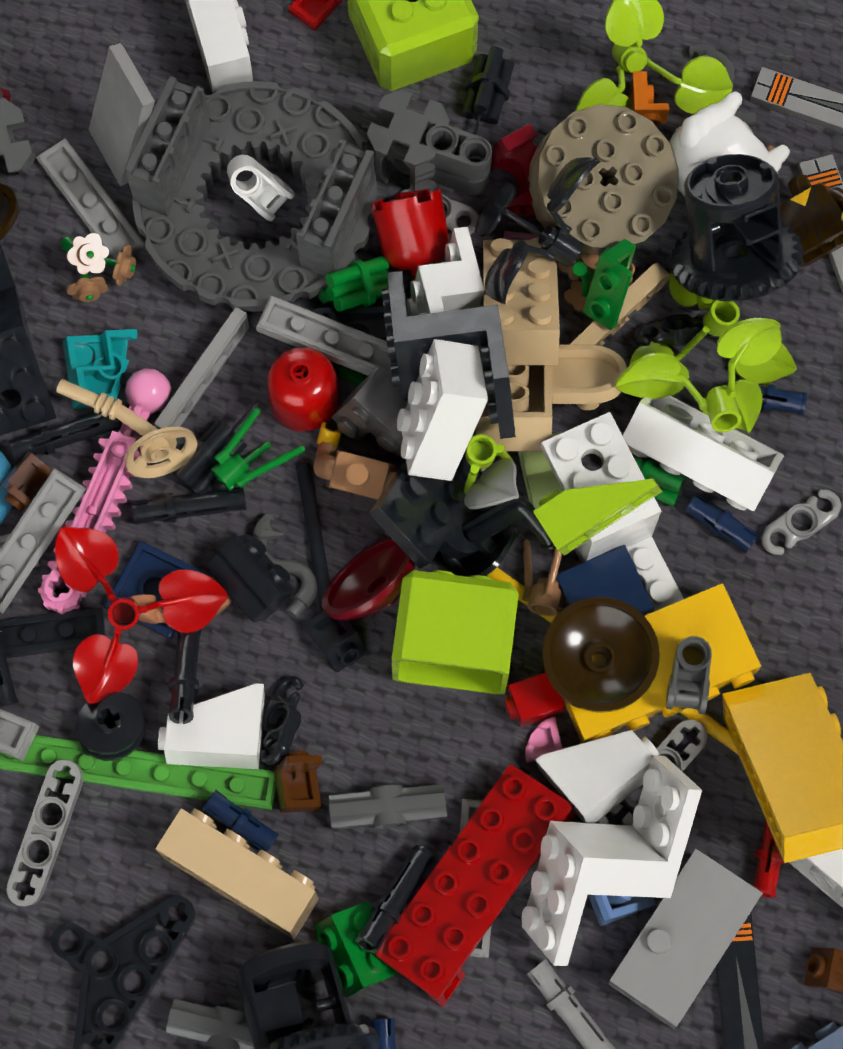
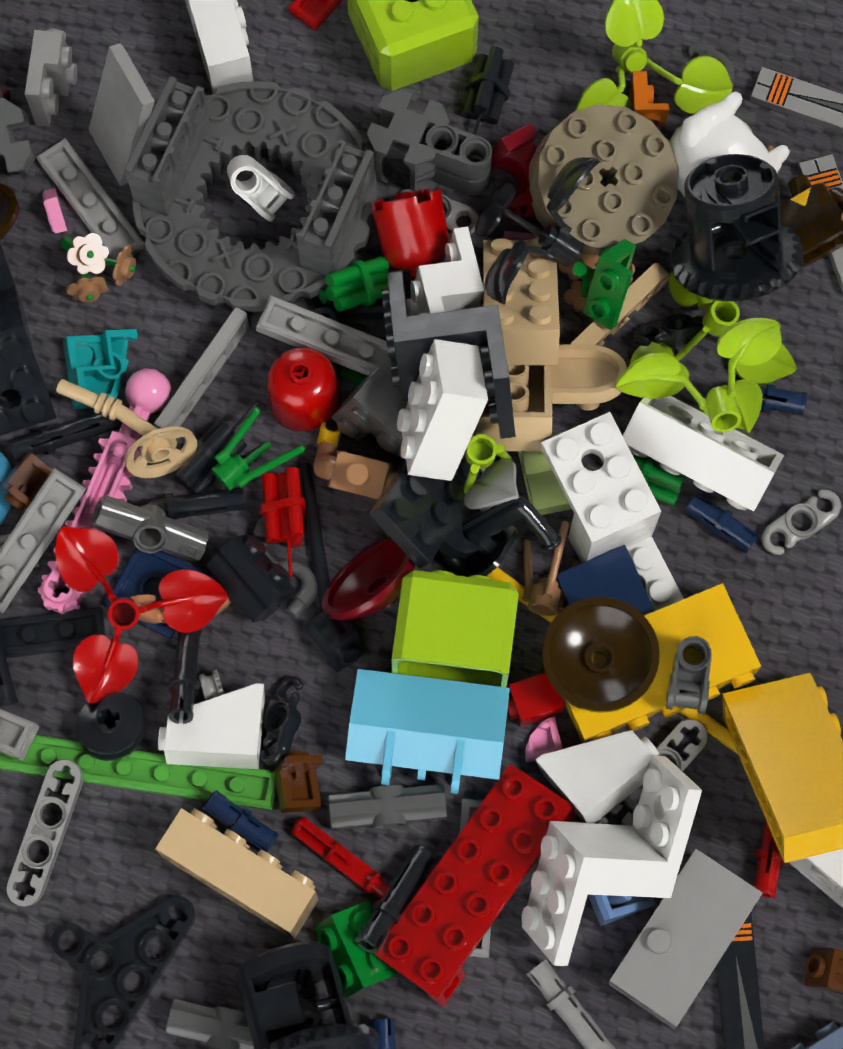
lime slope [533,478,662,556] -> none
none -> light grey plate [25,28,77,127]
none -> bright pink tile [42,188,67,234]
none -> dark grey piece [91,495,208,563]
none -> light grey bush [199,669,224,700]
none -> red piece [260,467,306,578]
none -> red piece [291,817,389,899]
none -> medium azure piece [345,669,510,794]

